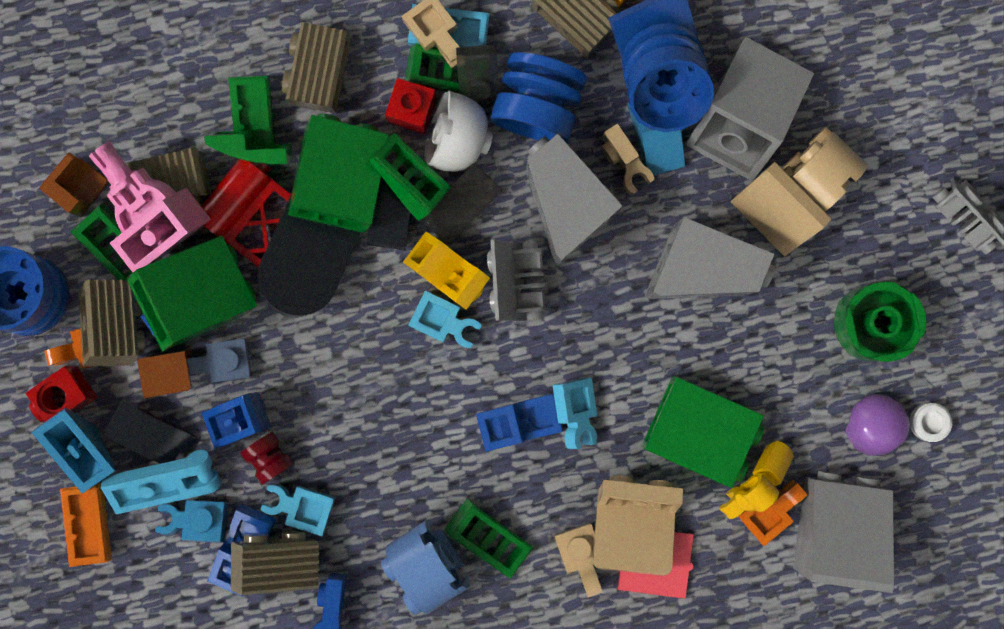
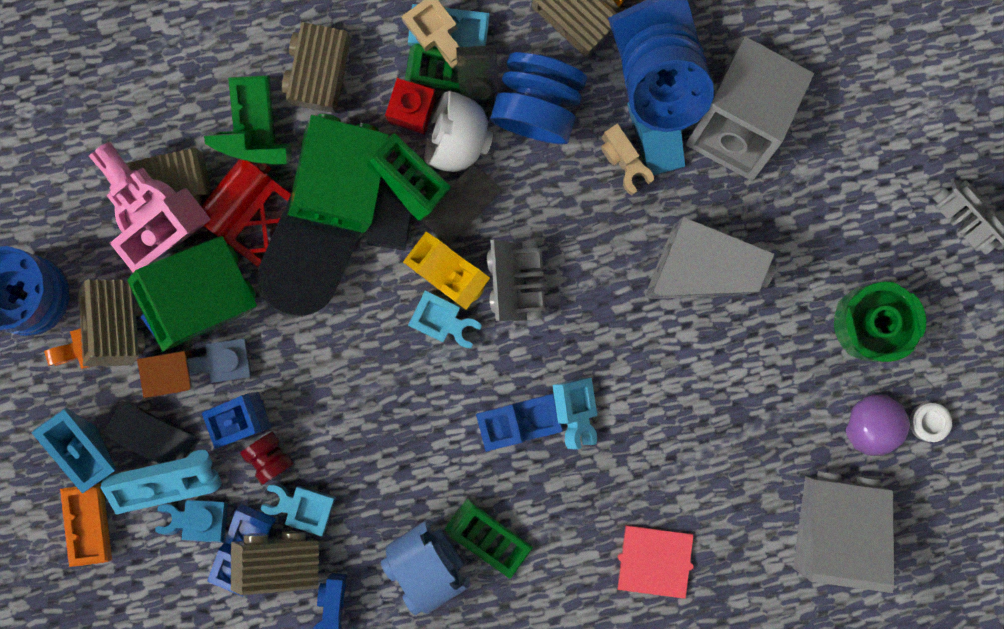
red brick [25,366,98,423] -> none
dark orange panel [39,152,109,217] -> none
green slope [70,203,133,281] -> none
light grey slope [526,134,623,266] -> none
tan plate [554,522,603,597] -> none
tan bracket [593,476,683,576] -> none
green brick [641,376,765,488] -> none
yellow bar [719,440,794,519] -> none
tan tile [730,162,832,257] -> none
orange plate [738,480,807,546] -> none
tan brick [782,127,868,212] -> none

